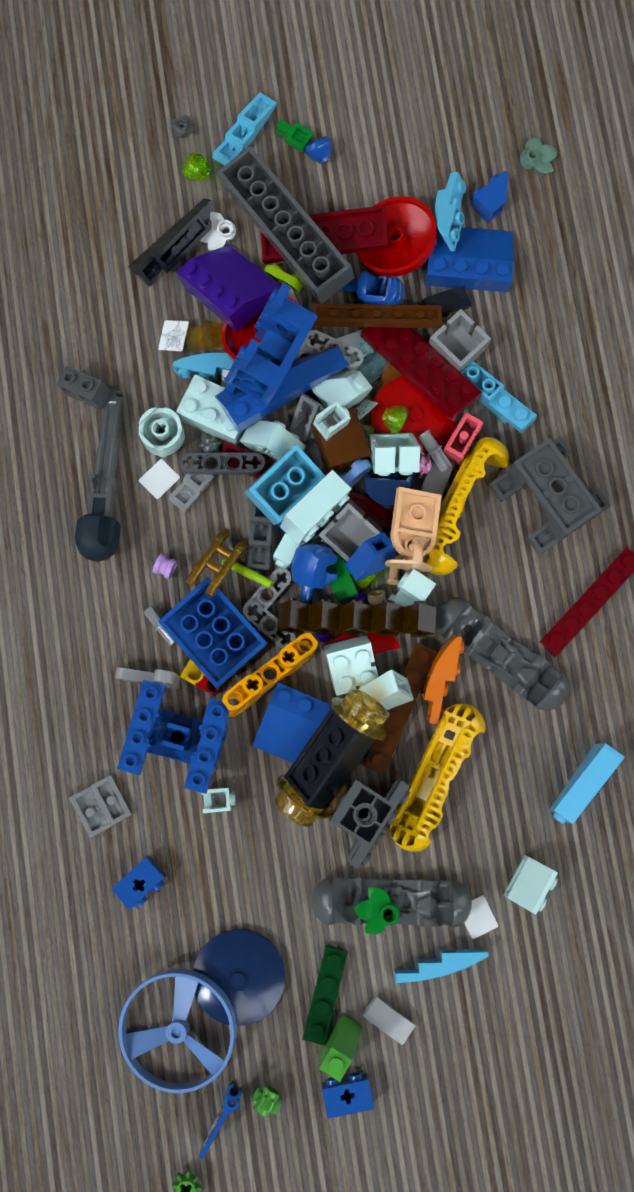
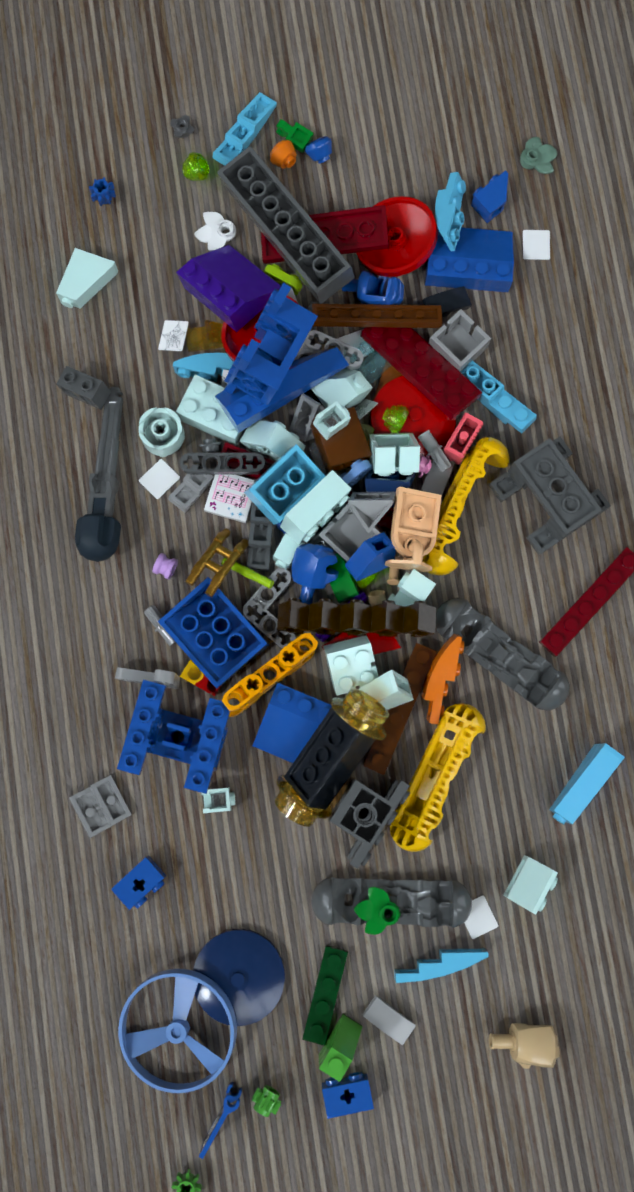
black wedge [128,198,213,287] -> none
none -> light aqua slope [56,248,118,309]
none -> blue gear [89,177,116,206]
none -> white tile [204,475,254,523]
none -> orange cone [270,140,297,169]
none -> light grey slope [348,492,396,534]
none -> tan piece [489,1023,560,1069]
none -> white sticker [523,230,550,260]

